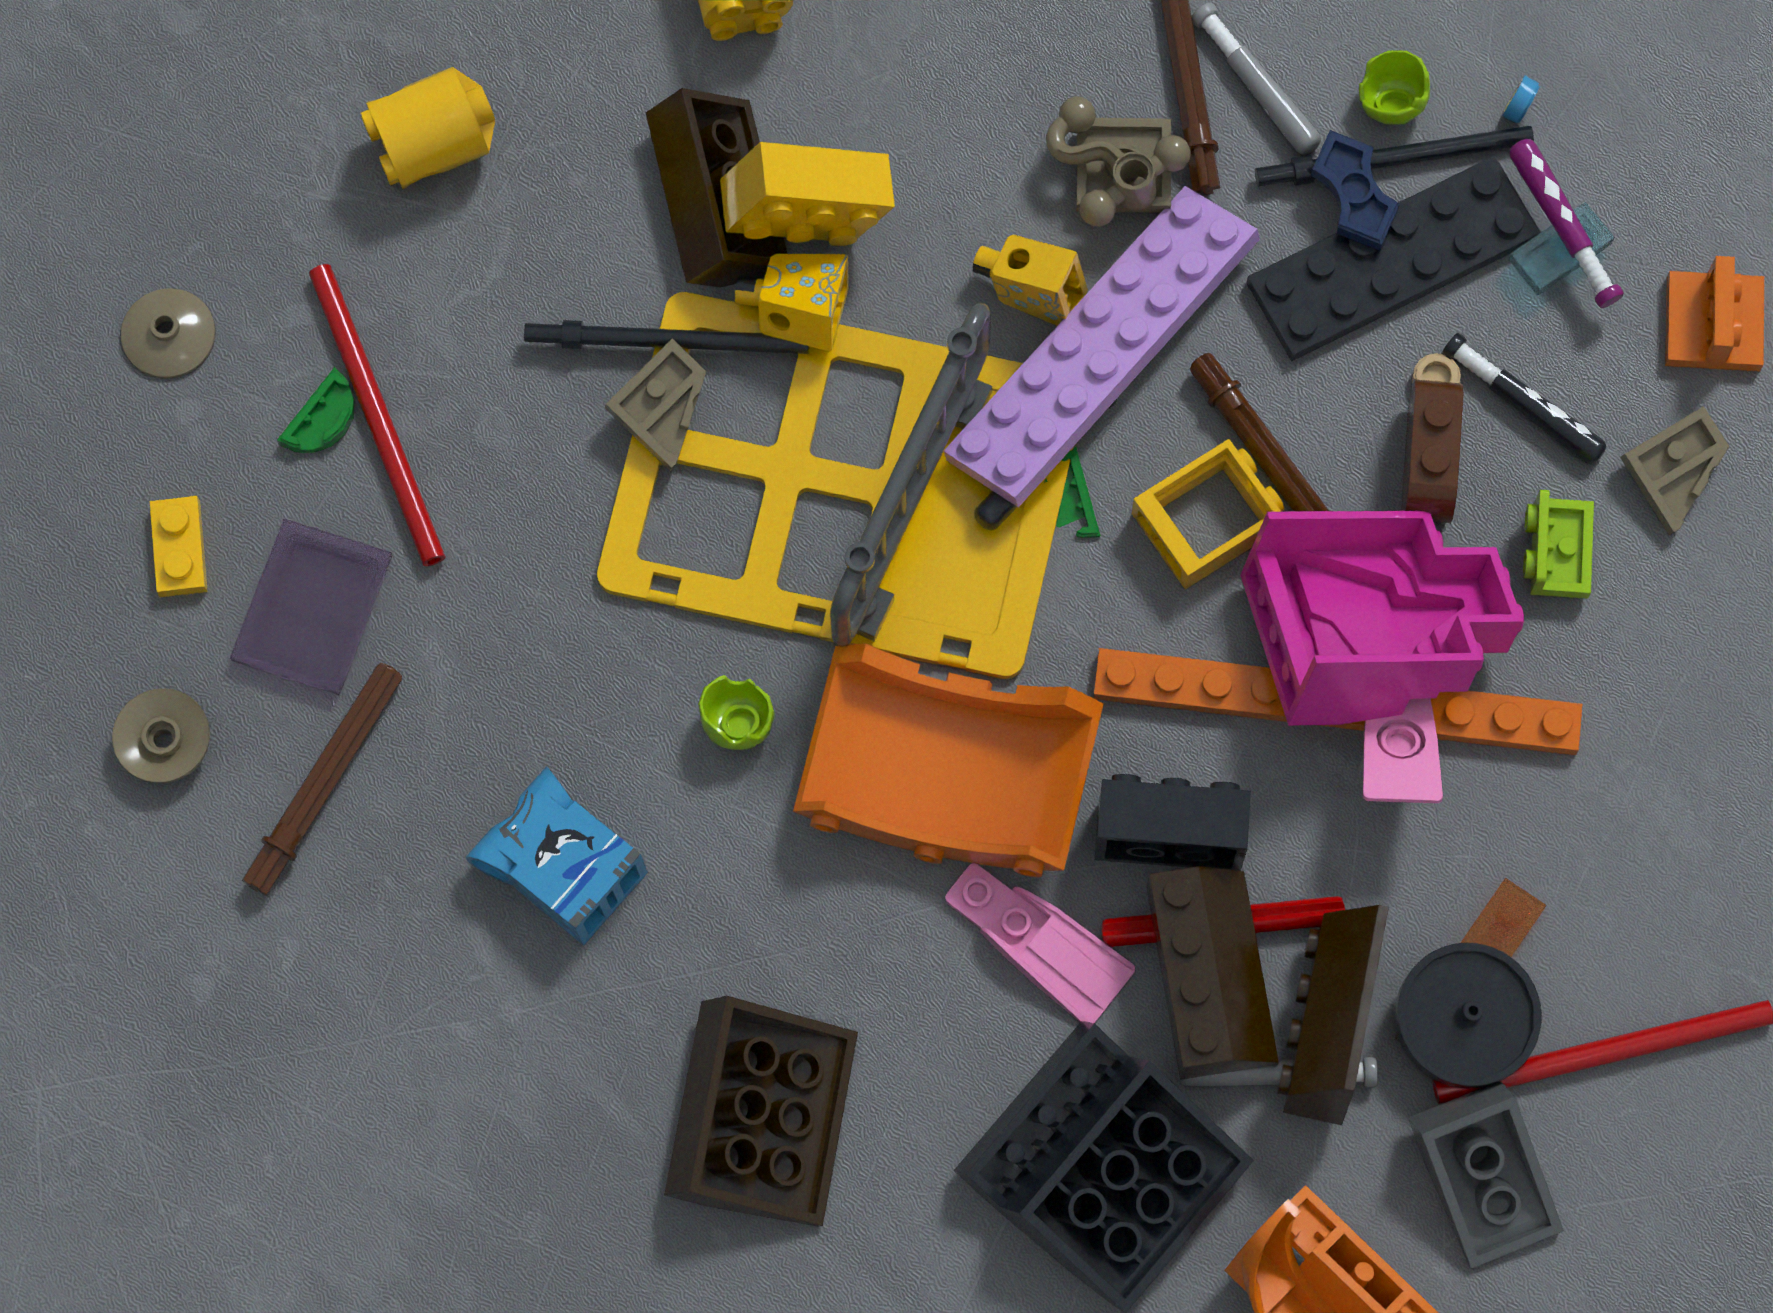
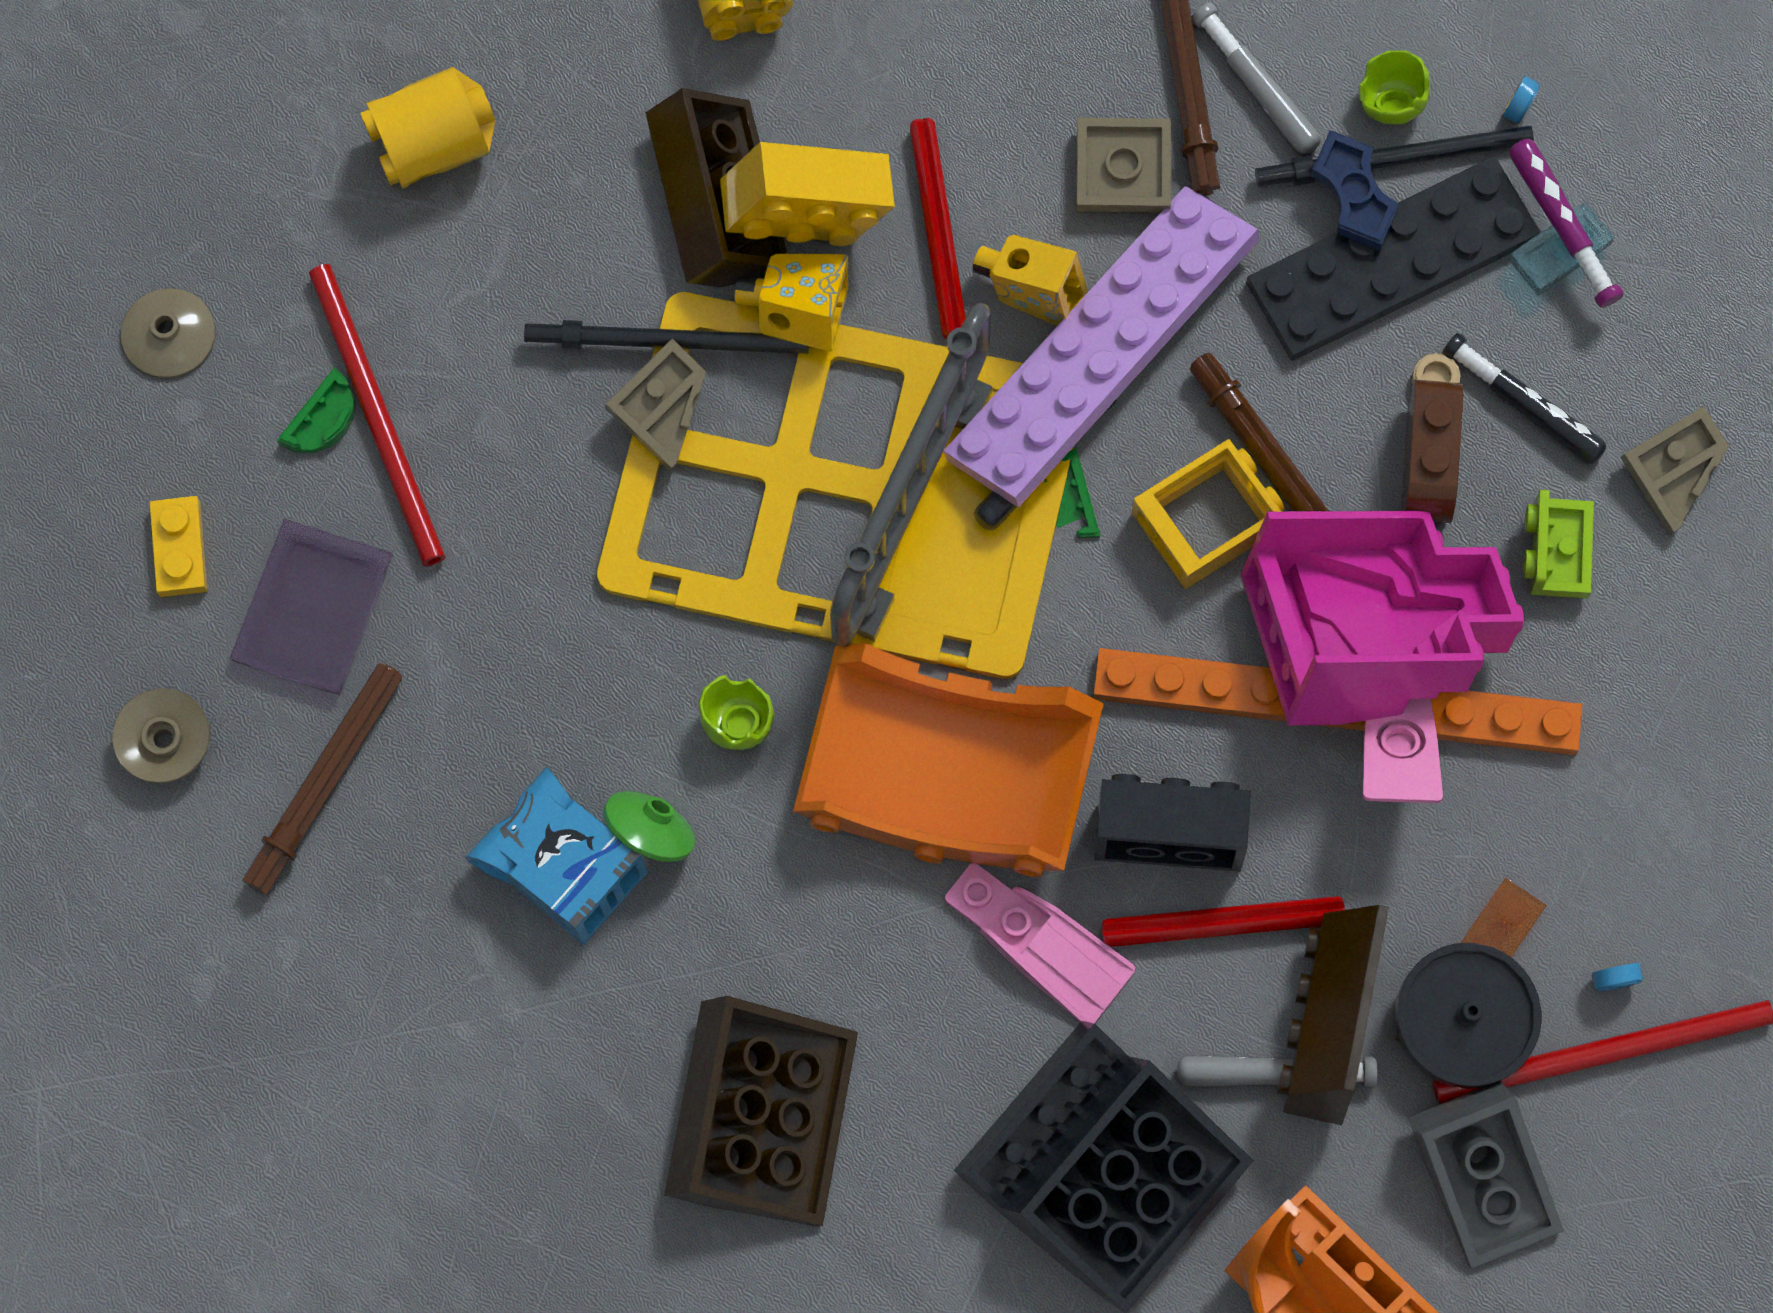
dark tan piece [1046,96,1191,227] -> none
dark brown slope [1146,866,1279,1080] -> none
orange bracket [1665,256,1764,372] -> none
none -> bright green dish [604,791,695,862]
none -> red axle [910,118,966,339]
none -> dark azure tile [1591,963,1644,992]

